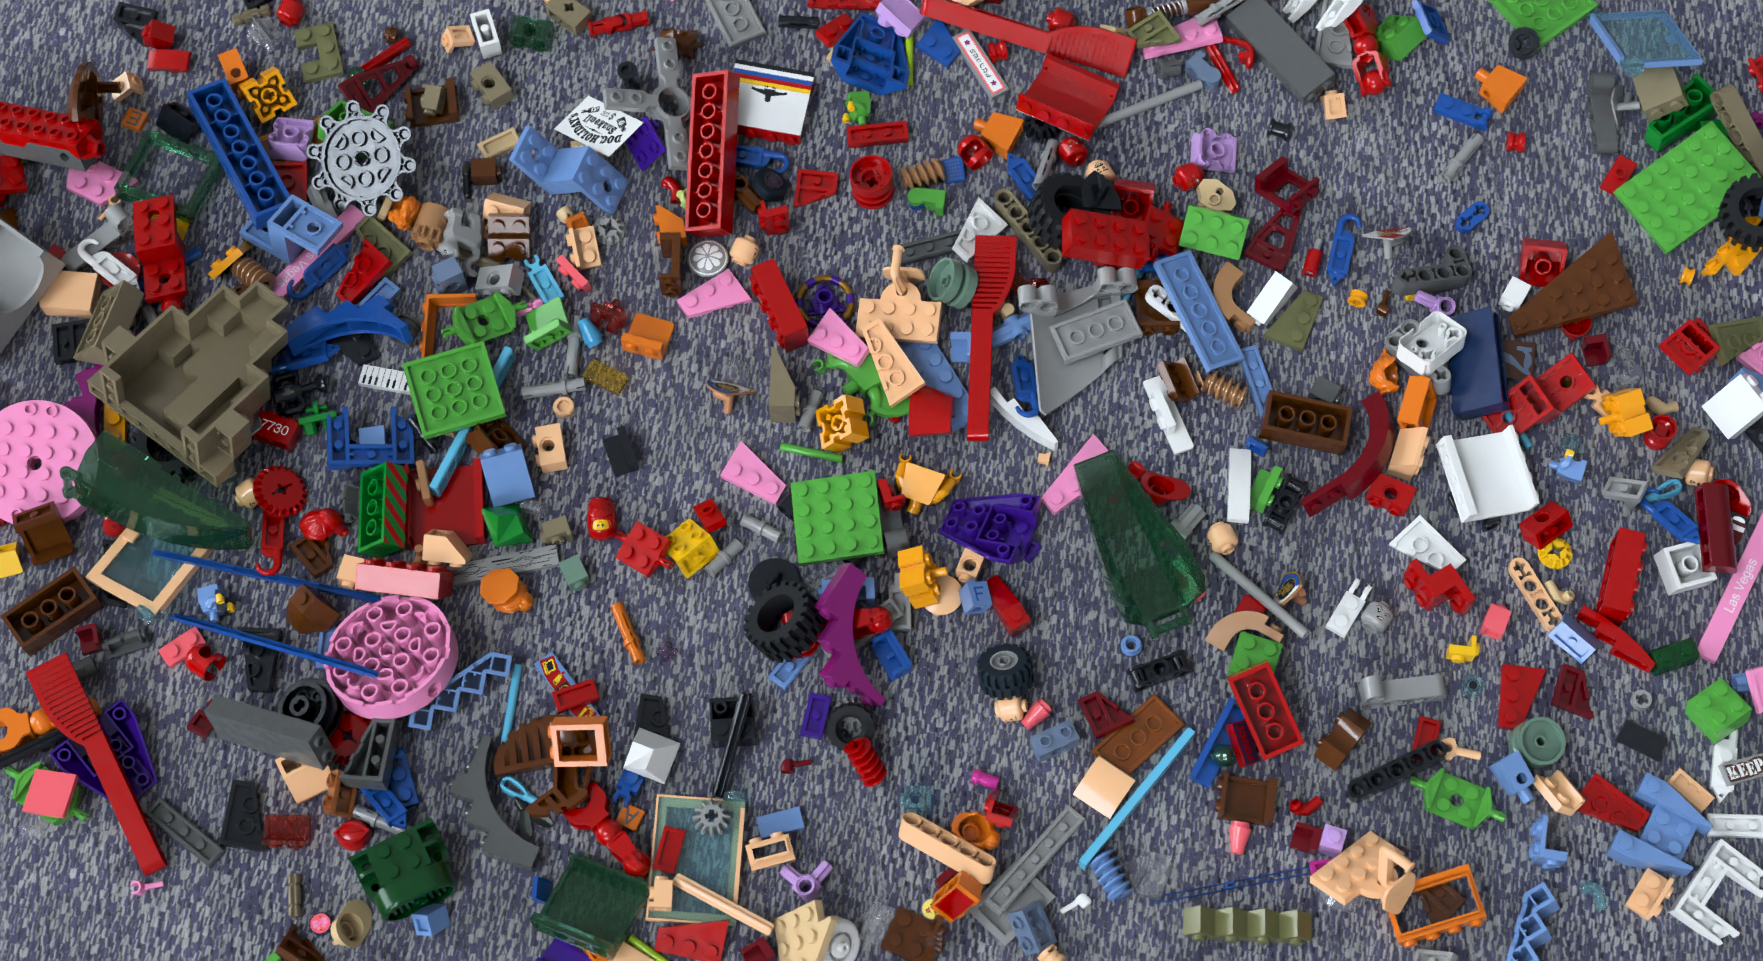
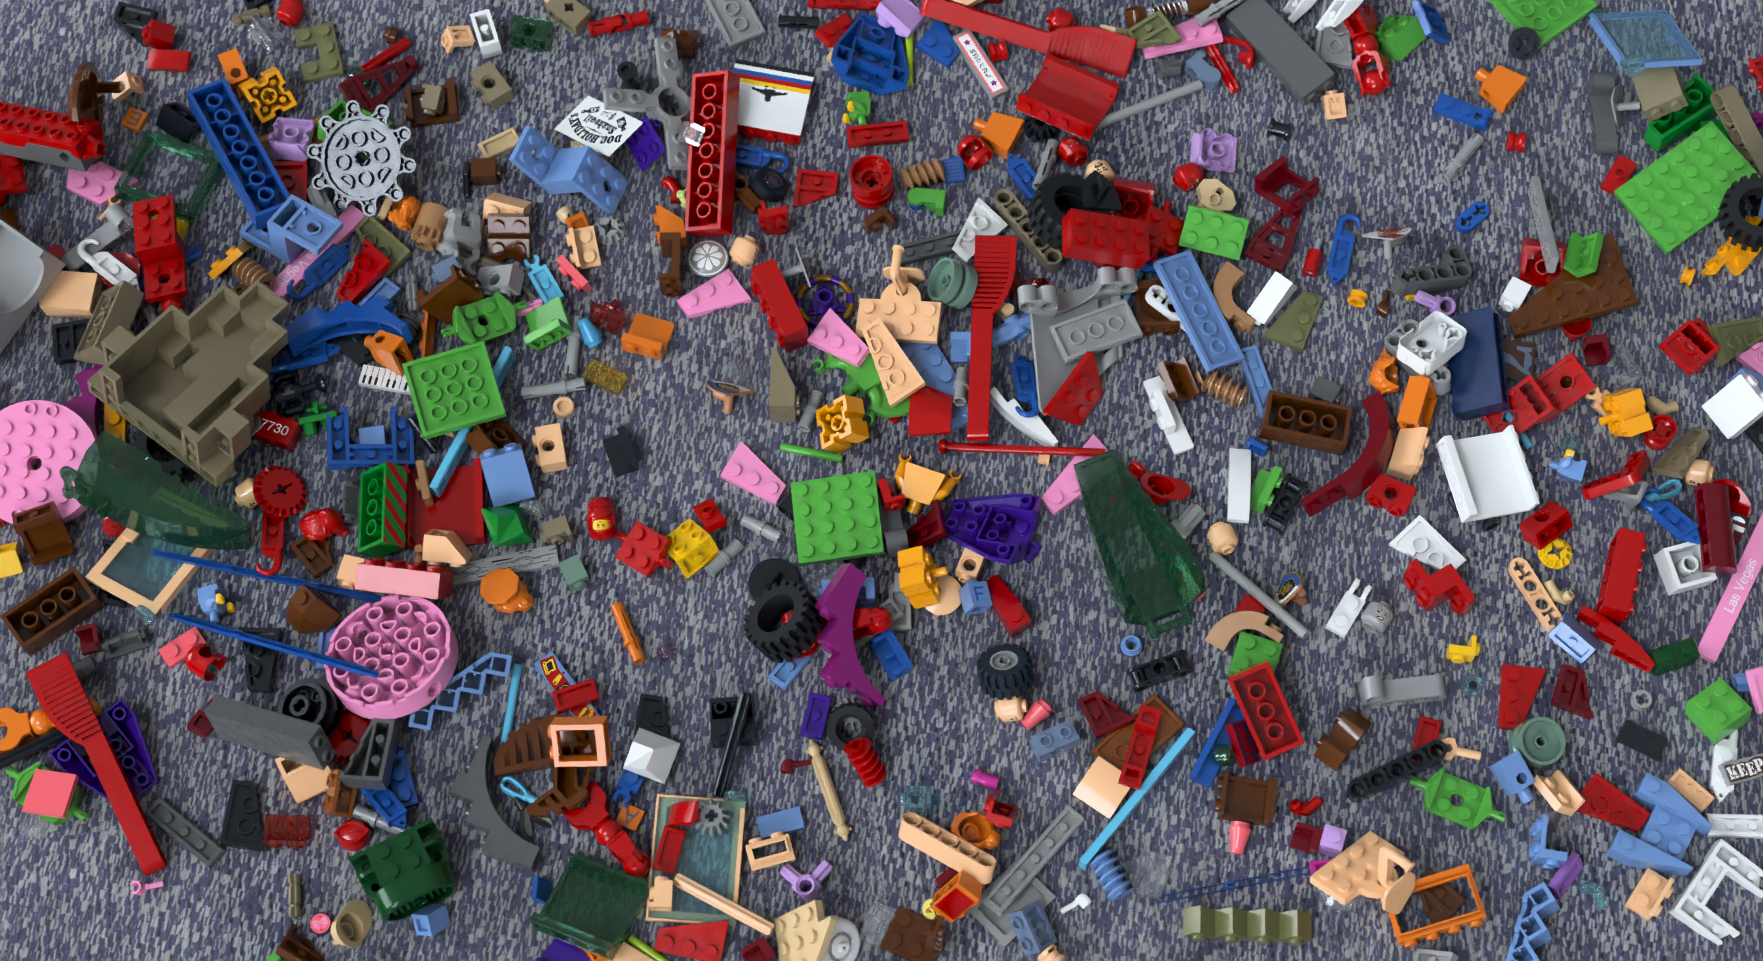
coral brick [1479,603,1512,641] -> none
none -> orange torso [364,330,414,377]
none -> light grey axle [406,274,420,313]
none -> reddish brown panel [416,264,485,325]
none -> red slope [667,801,701,828]
none -> clear slope [677,121,705,147]
none -> light grey shield [780,248,811,288]
none -> tan wheel [805,739,852,842]
none -> reddish brown bracket [863,207,896,234]
none -> dark red wing [906,499,948,548]
none -> red bar [937,438,1105,457]
none -> light grey pin [953,367,969,406]
none -> red wing [1042,351,1103,426]
none -> red slope [1118,704,1162,790]
none -> light grey tile [1528,176,1559,273]
none -> medium lavender tile [1547,851,1584,900]
none -> bright green bracket [1563,232,1604,278]
none -> red beam [1580,450,1650,500]

